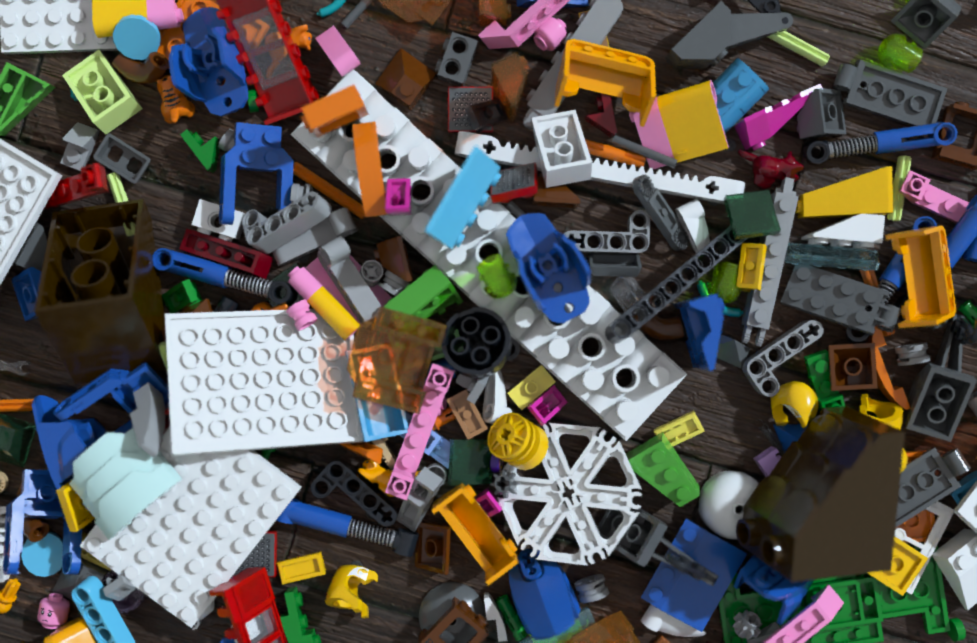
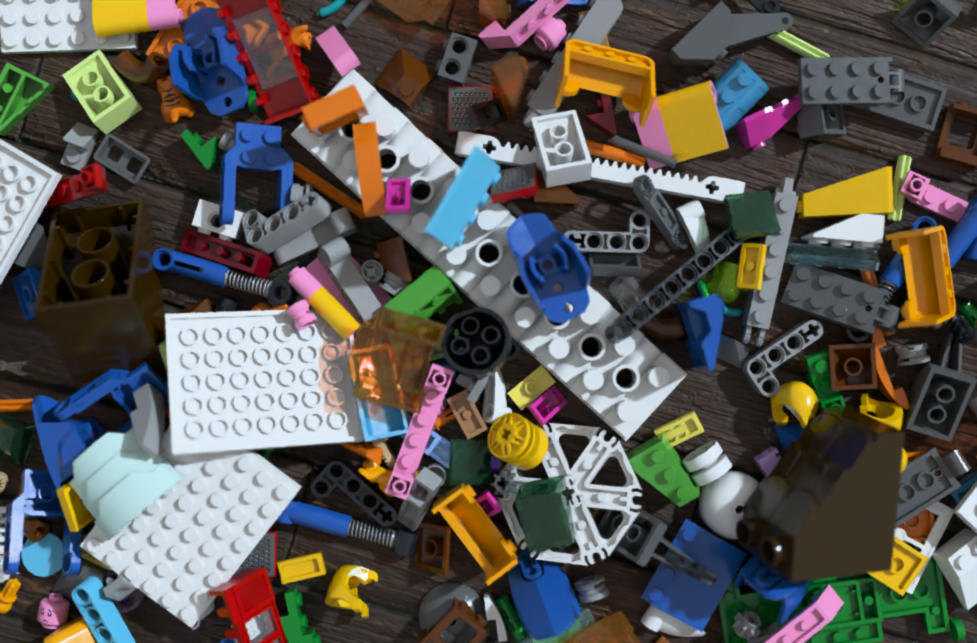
yellowish green axle [107,172,136,236] -> none
medium azure tile [113,15,161,60] -> none
green slope [162,279,202,314] -> none
clear neon green piece [476,254,517,299] -> none
dark red animal [738,149,804,189] -> none
piece [802,122,958,164] -> none
clear neon green piece [877,34,923,73] -> none
none -> clear green slope [515,475,576,552]
none -> white wheel [682,440,732,487]
none -> dark grey hinge [797,57,905,106]

